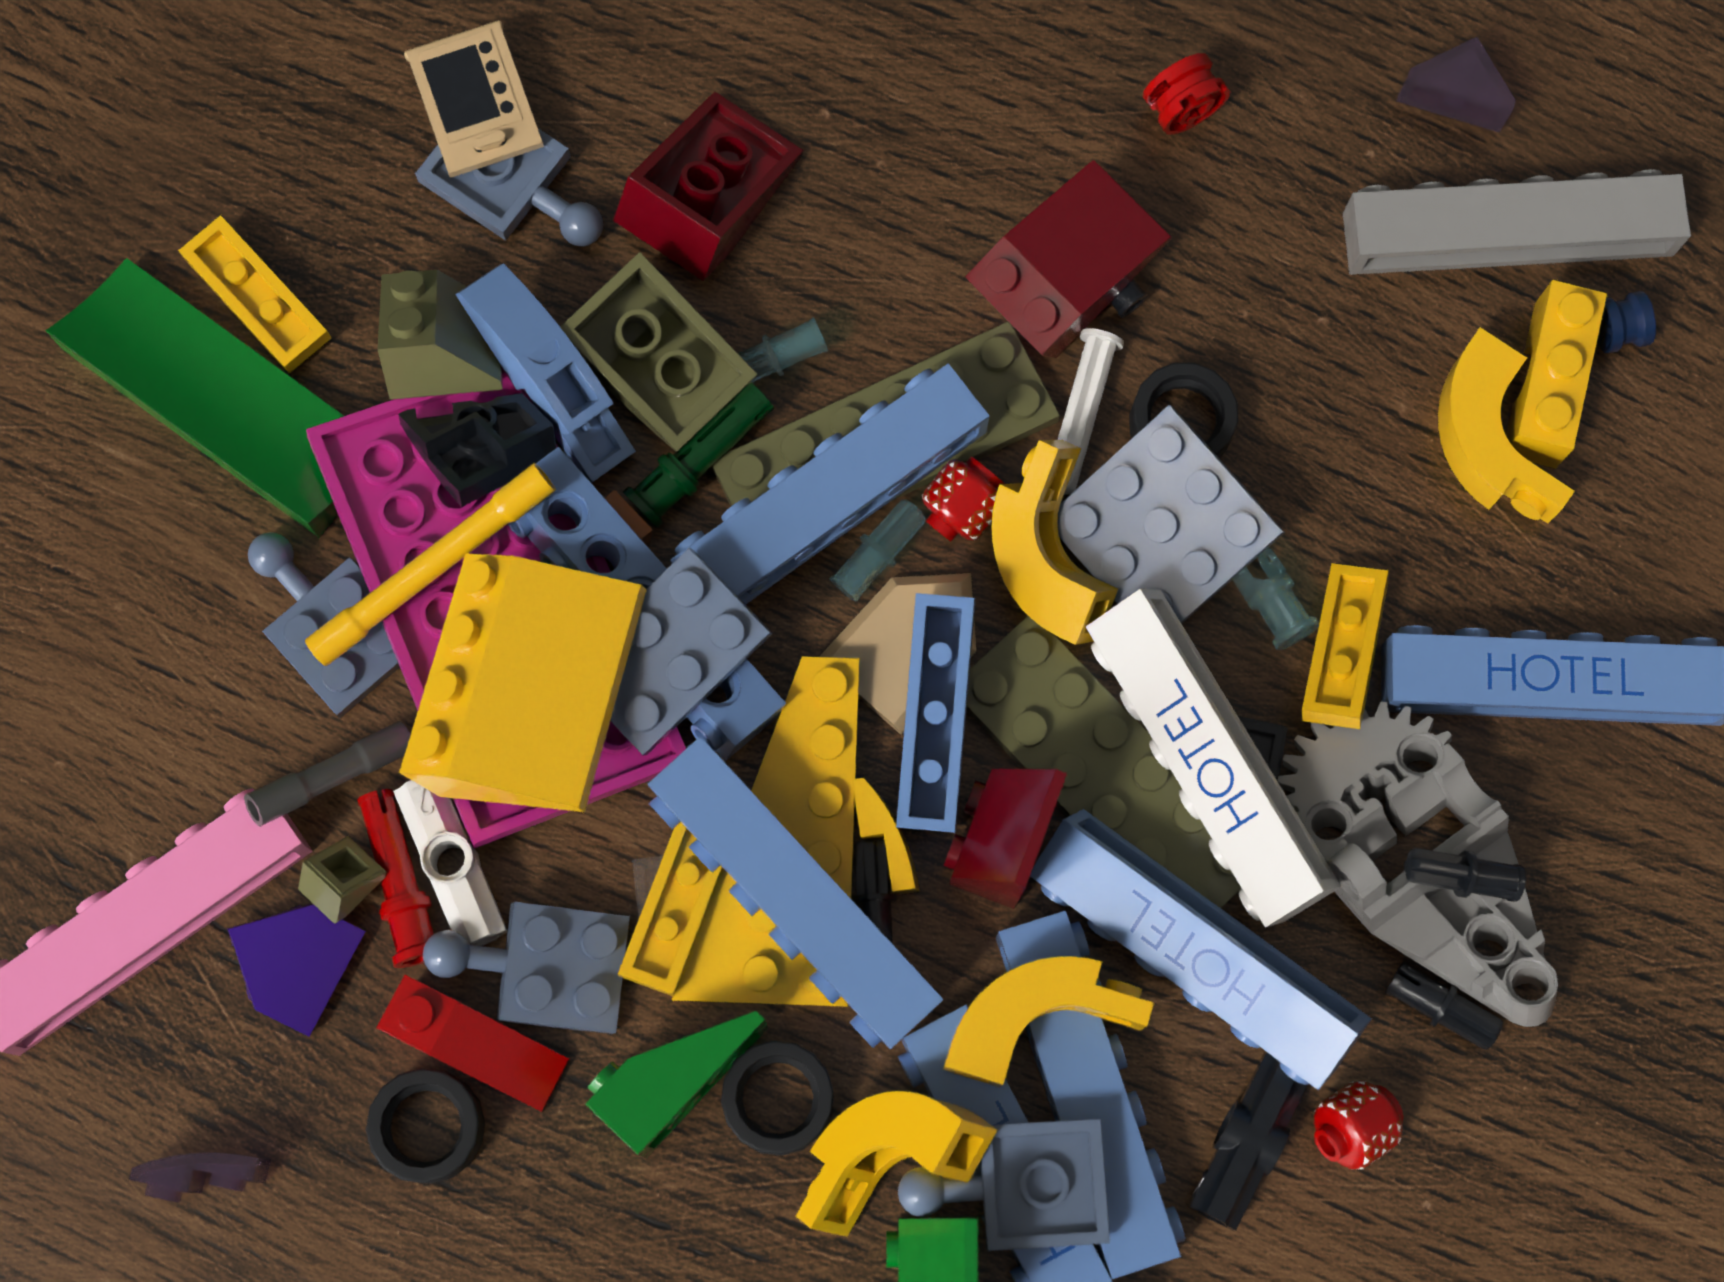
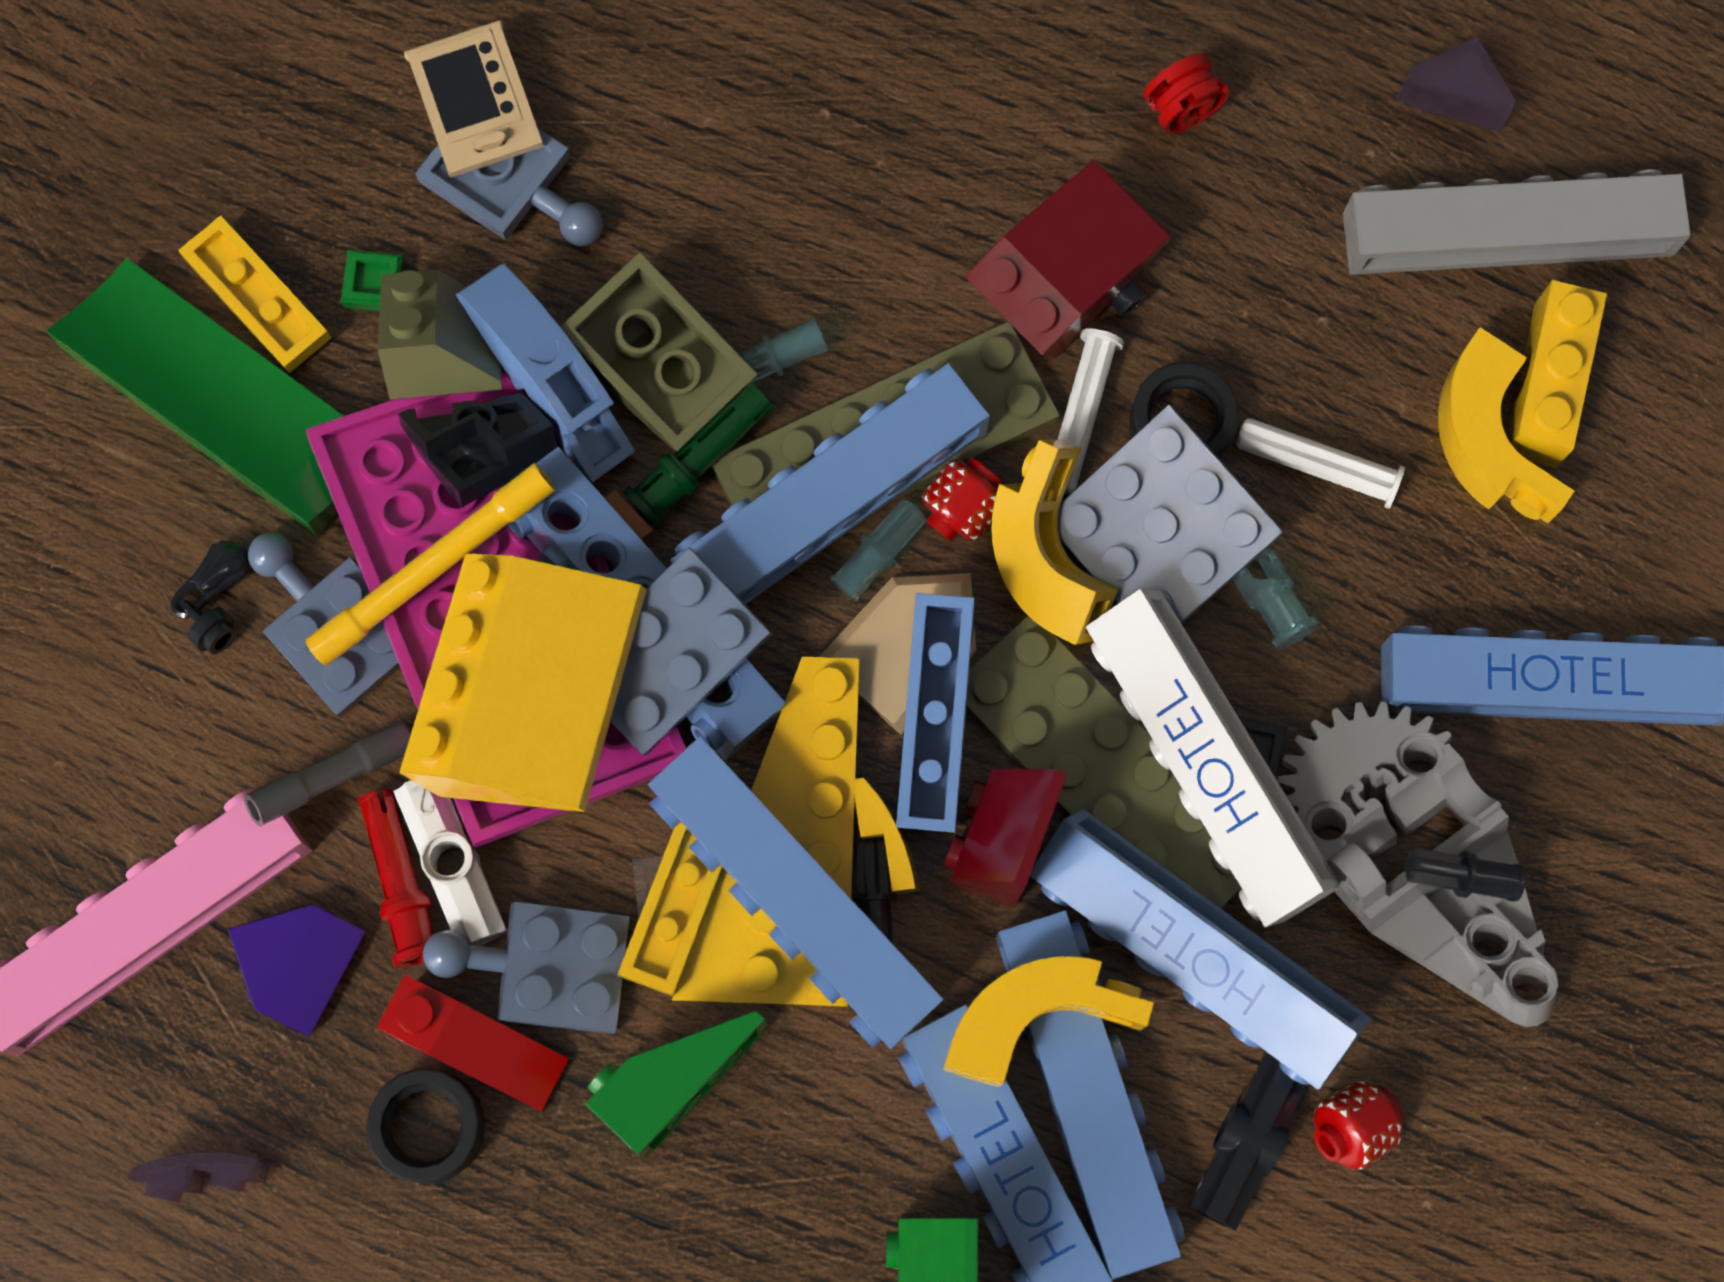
olive slope [298,836,386,924] -> none
dark red slope [613,91,804,281] -> none
black tyre [721,1040,834,1156] -> none
yellow arch [796,1091,997,1237] -> none
sand blue plate [898,1119,1110,1251] -> none
yellow plate [1302,563,1388,729] -> none
black axle [1385,961,1503,1050] -> none
dark blue wheel [1597,291,1656,353] -> none
none -> black piece [170,540,249,654]
none -> green tile [341,250,405,311]
none -> white axle [1236,418,1405,509]

